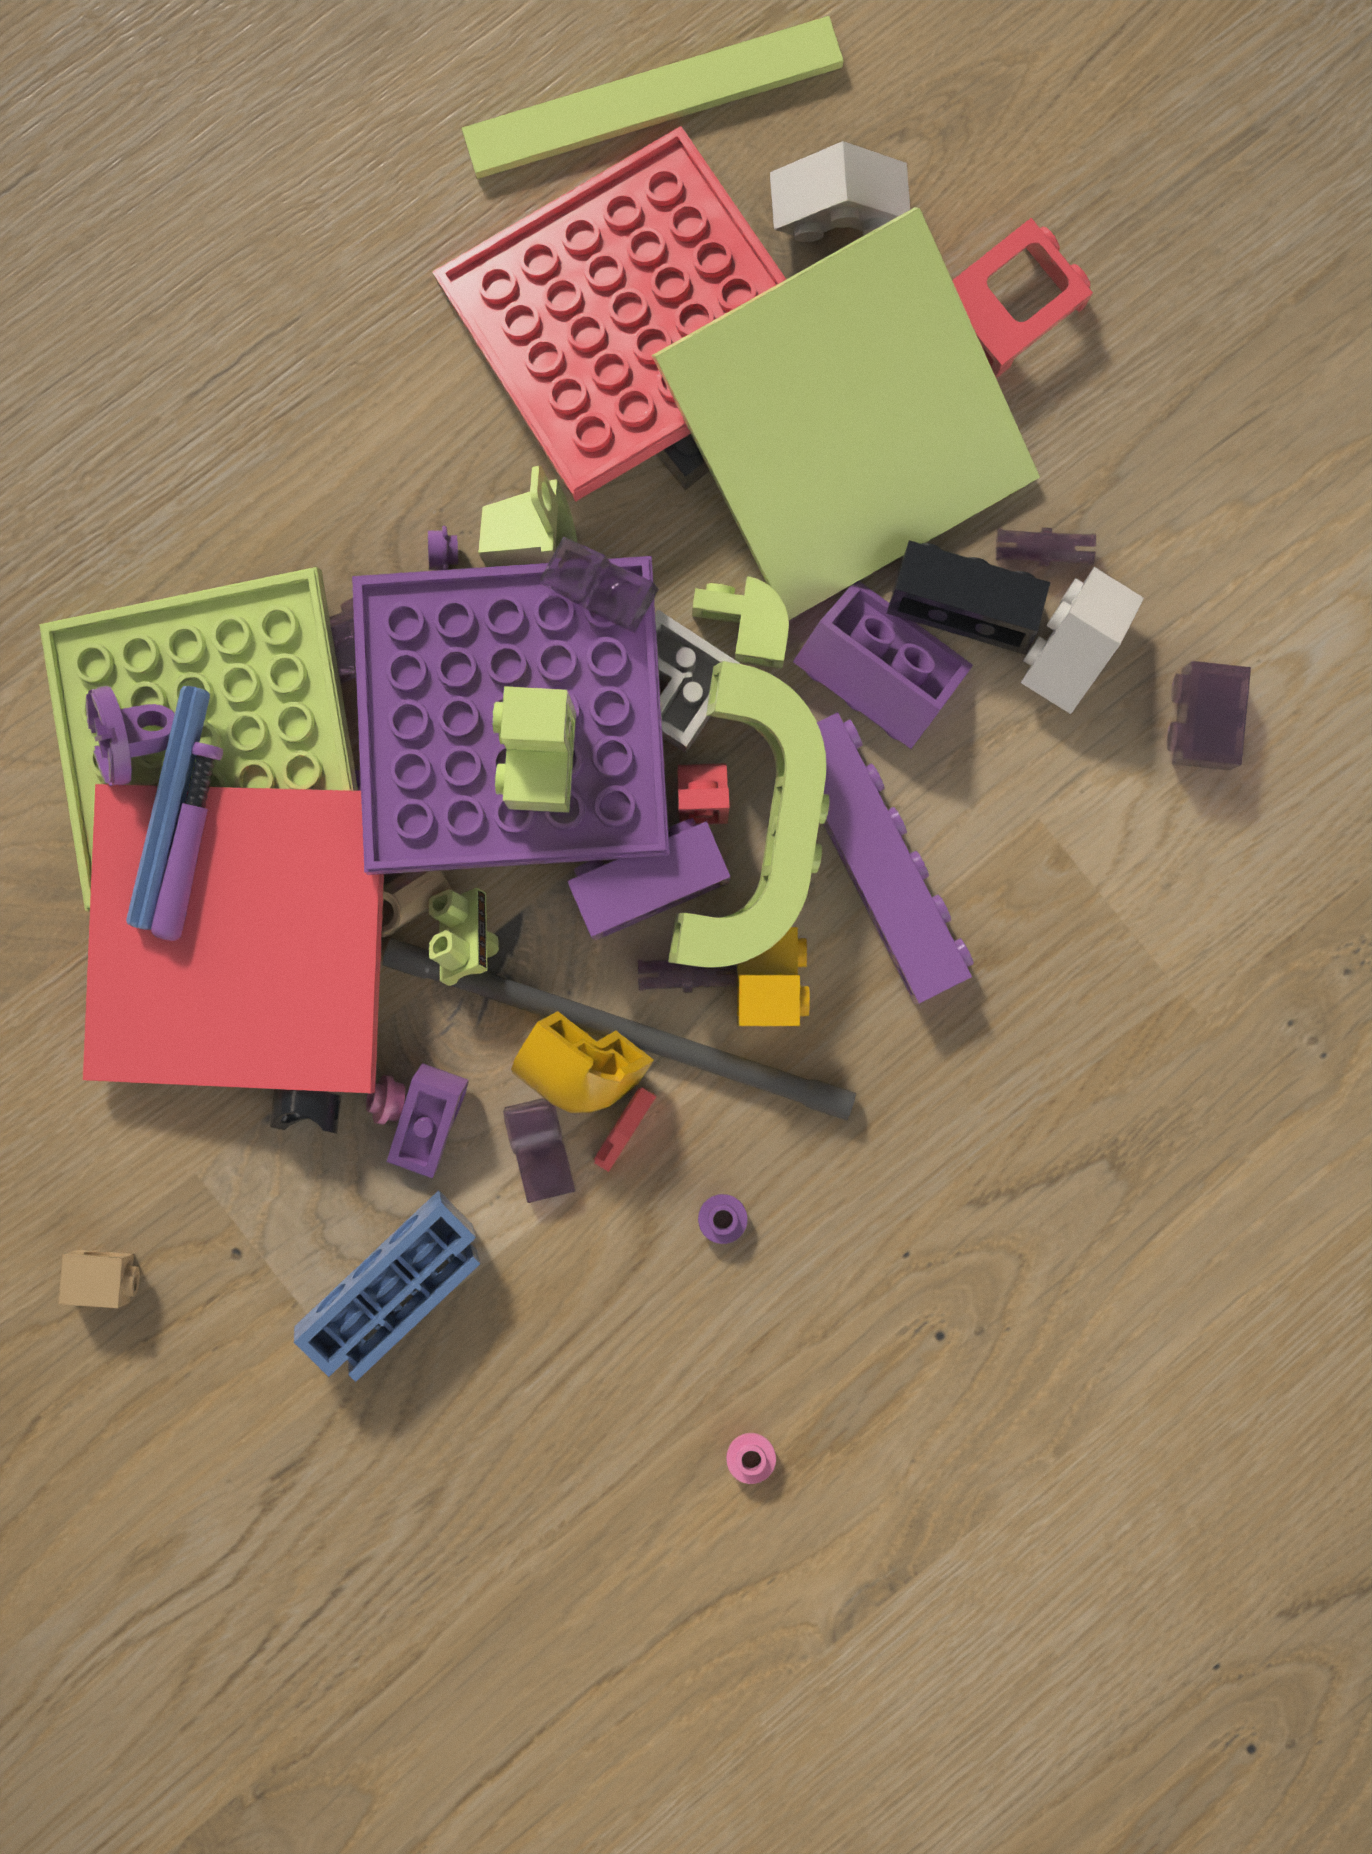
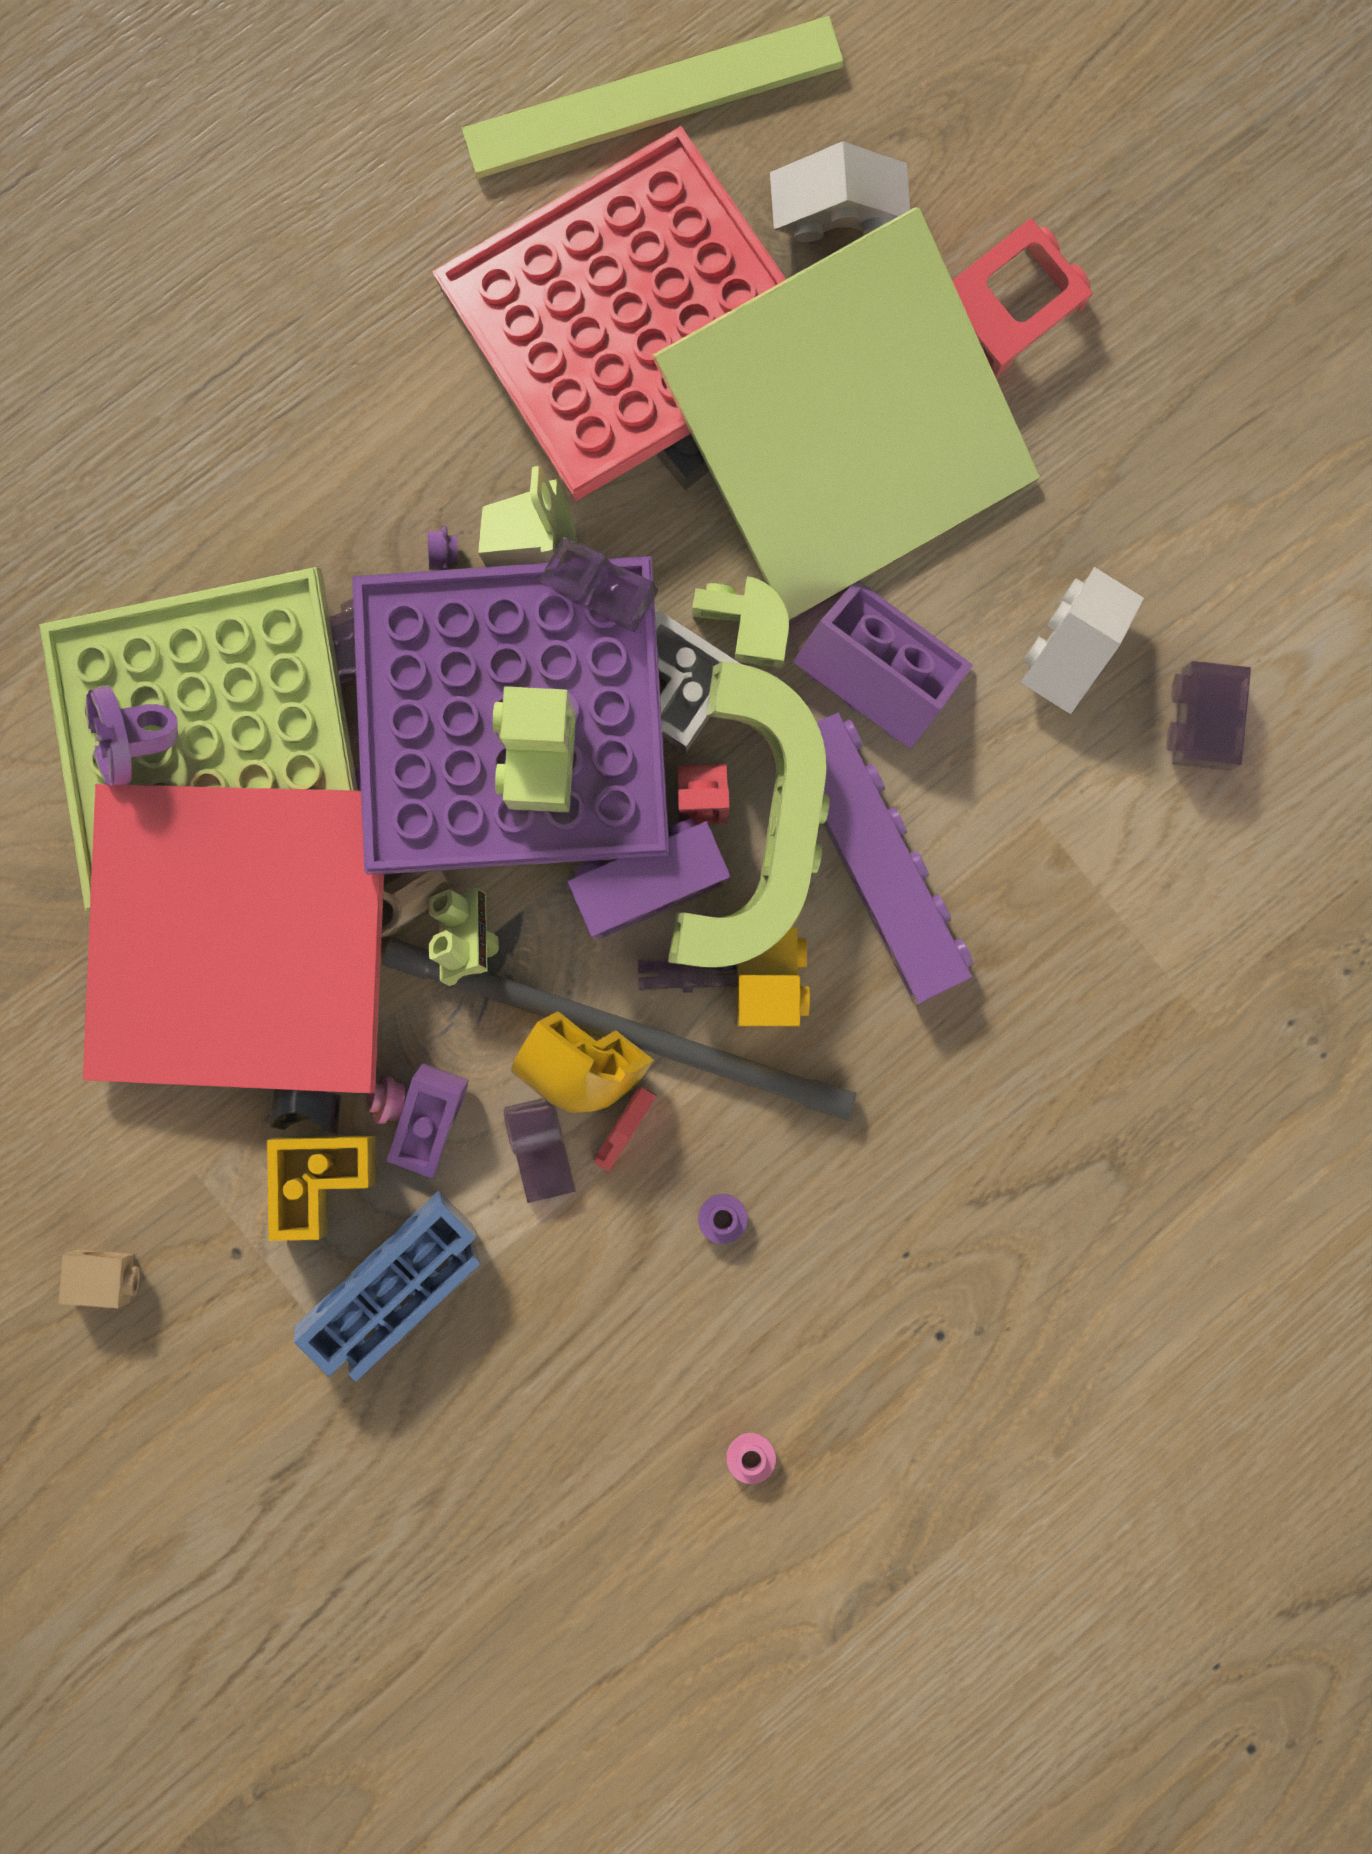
medium blue axle [126,686,210,930] -> none
medium lavender piece [151,742,223,941] -> none
black brick [886,540,1051,655] -> none
pin [995,527,1096,566] -> none
none -> yellow brick [267,1135,376,1241]

